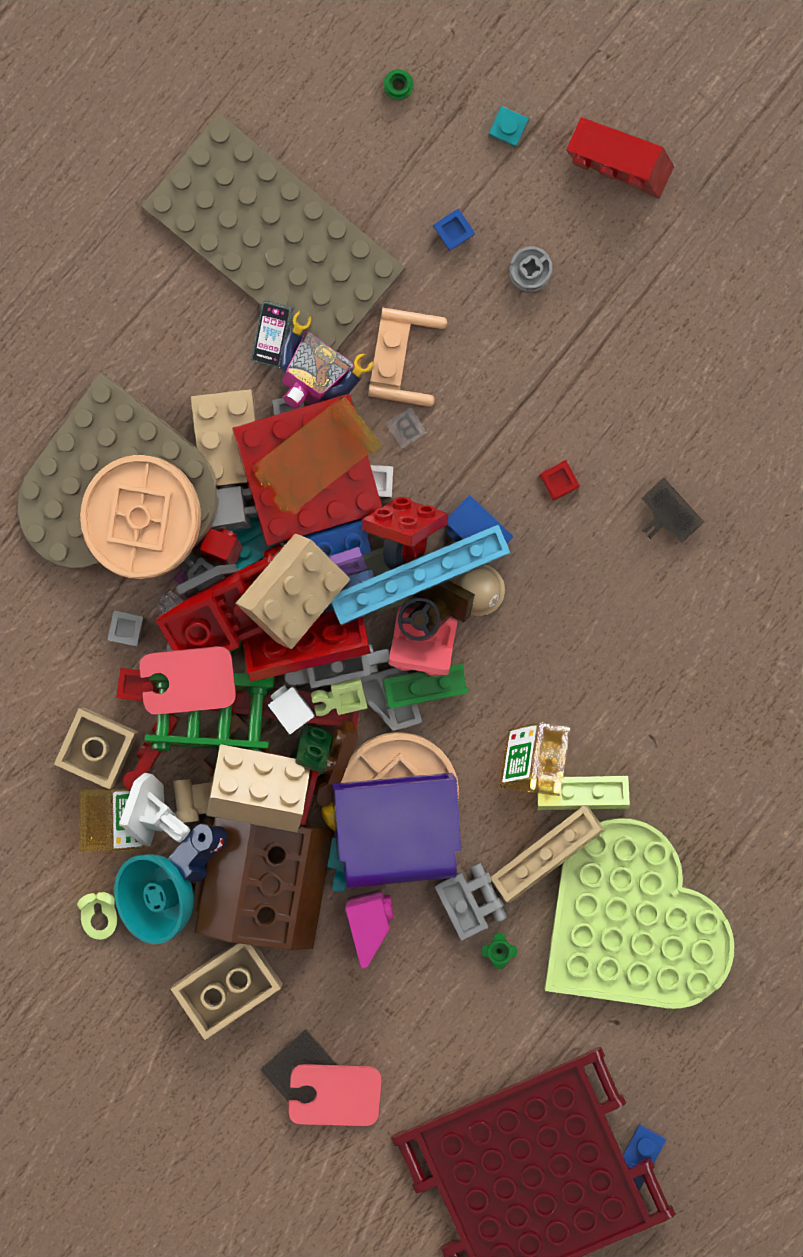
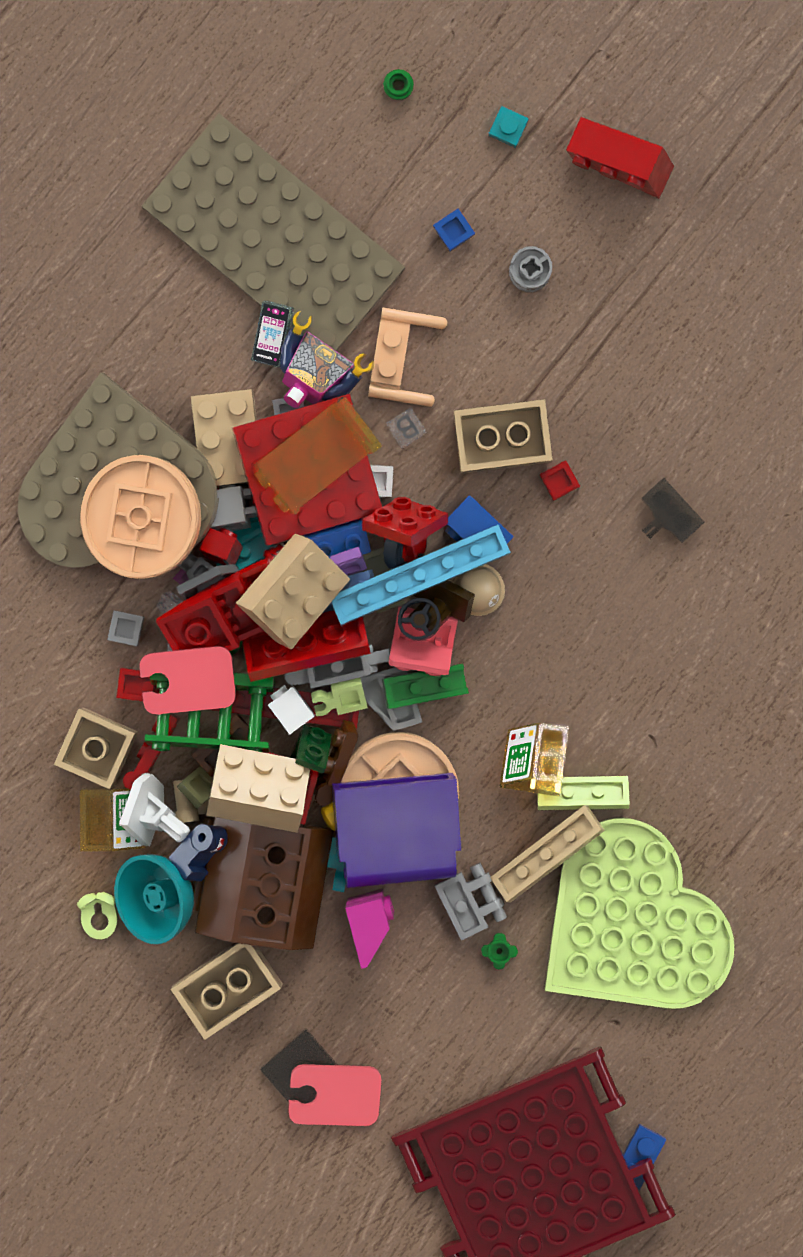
none -> olive plate [177,766,213,809]
none -> tan brick [453,399,553,474]

